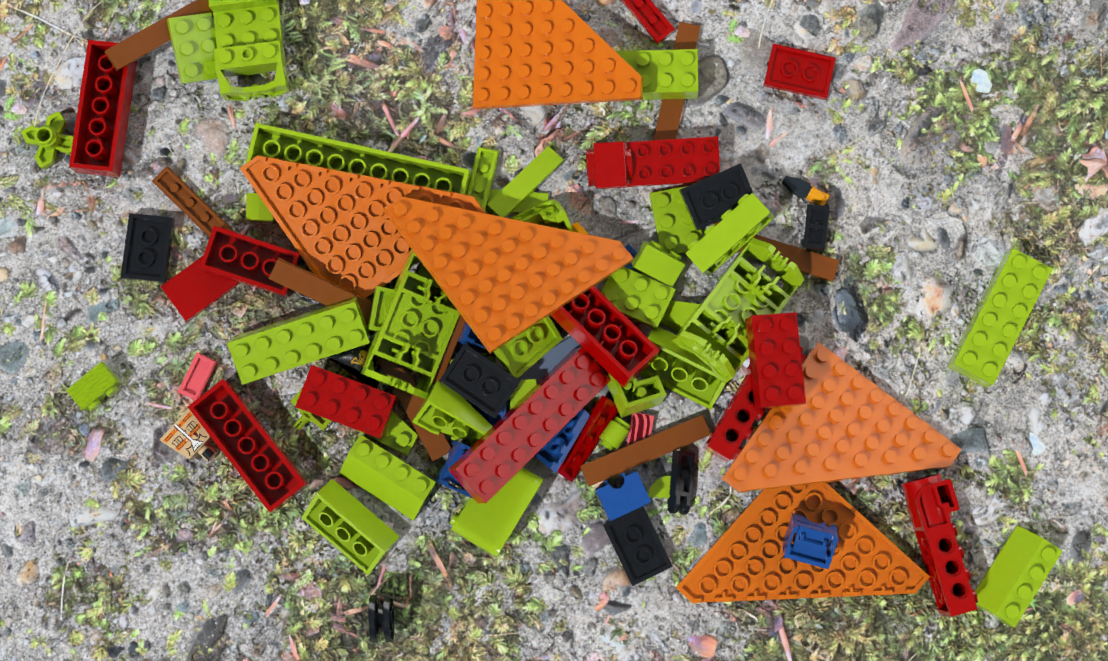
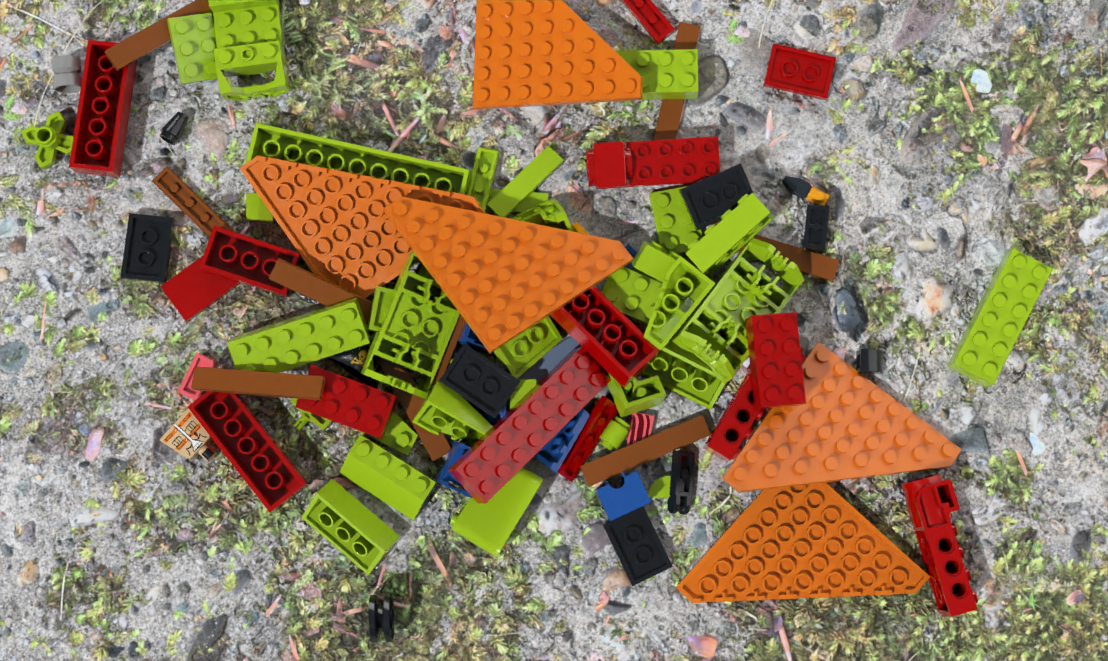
lime brick [66,362,122,412] -> none
blue piece [782,513,839,569] -> none
lime slope [975,525,1063,627] -> none
none -> light grey wheel [51,55,82,93]
none -> black cone [159,111,189,145]
none -> dark orange tile [191,366,326,400]
none -> lime wedge [643,256,716,351]
none -> black brick [856,349,883,374]

